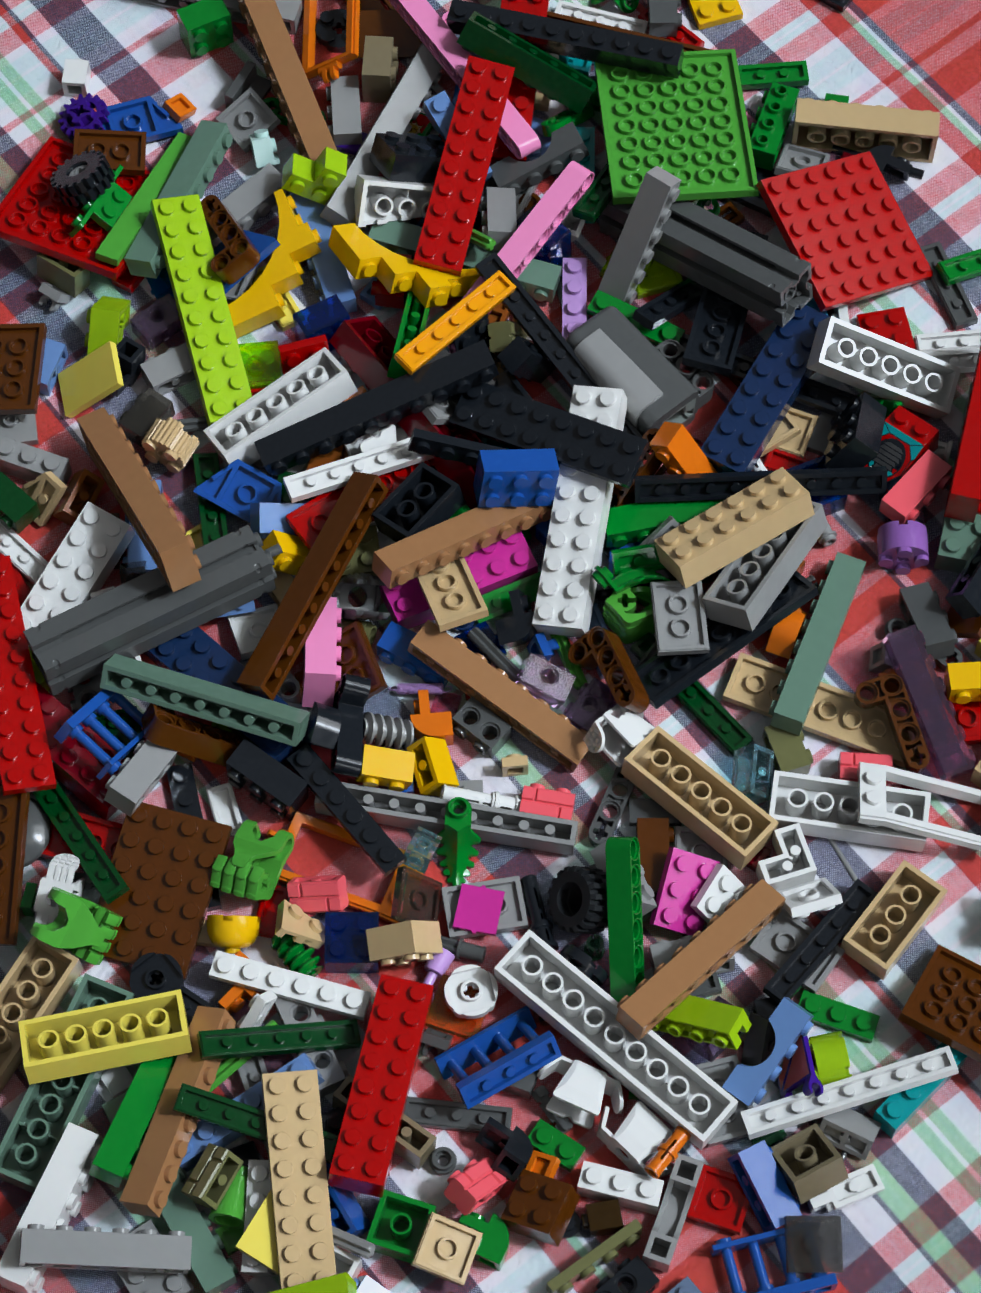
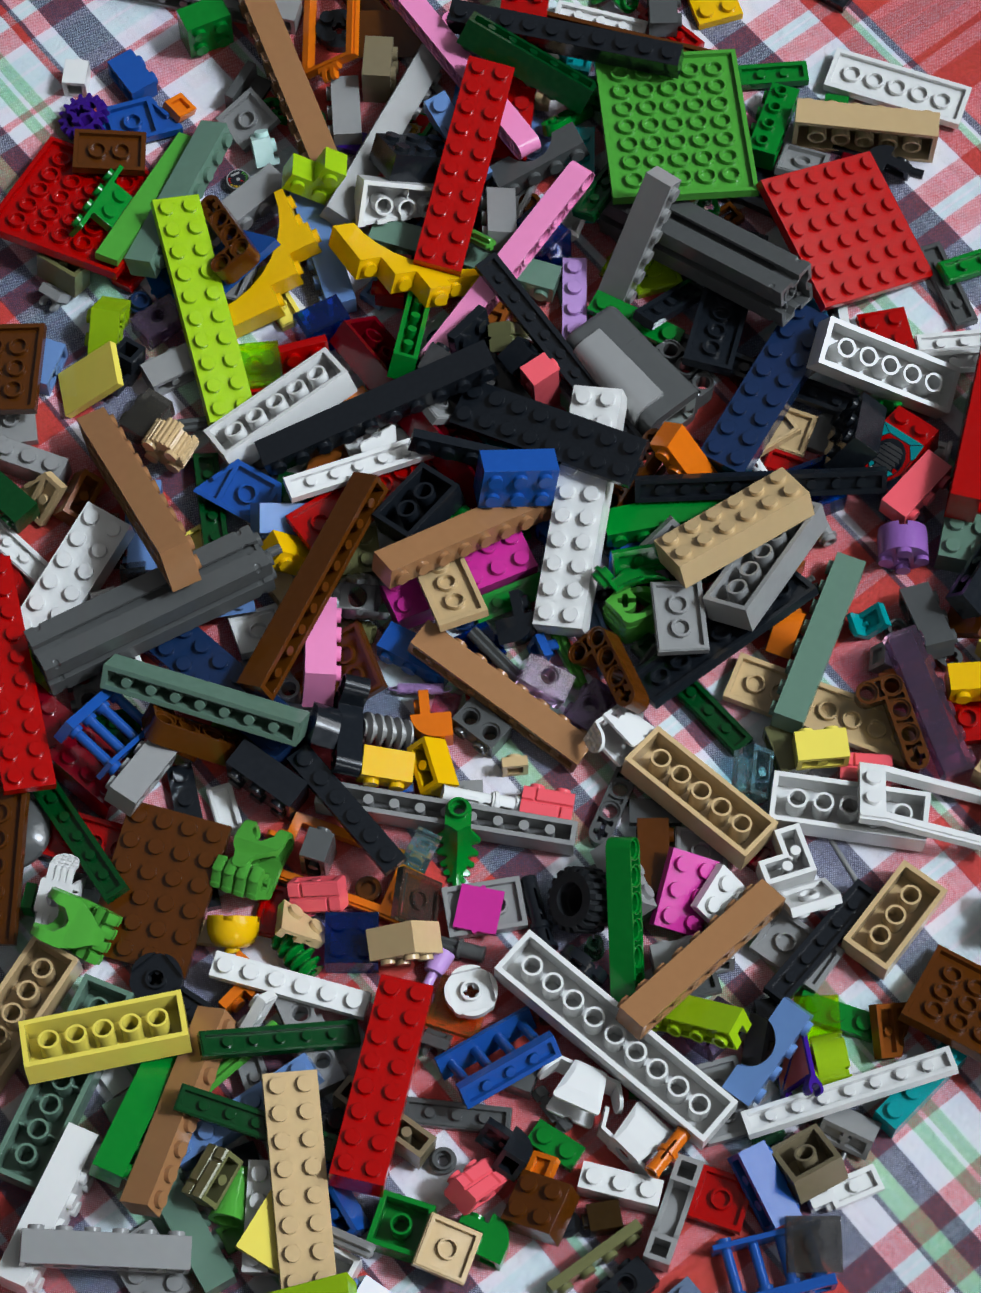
black bush [50,150,115,207] -> none
light orange tile [394,270,516,375] -> none
none -> blue brick [107,49,158,101]
none -> dark blue plate [128,291,152,315]
none -> tile [226,169,250,192]
none -> dark grey brick [299,826,337,876]
none -> reddish brown tile [355,876,382,902]
none -> coral brick [520,352,561,407]
none -> light yellow brick [792,726,850,771]
none -> clear neon green piece [794,992,841,1040]
none -> white plate [823,47,972,130]
none -> teal bracket [846,602,892,640]
none -> dark orange wing [869,1002,909,1059]

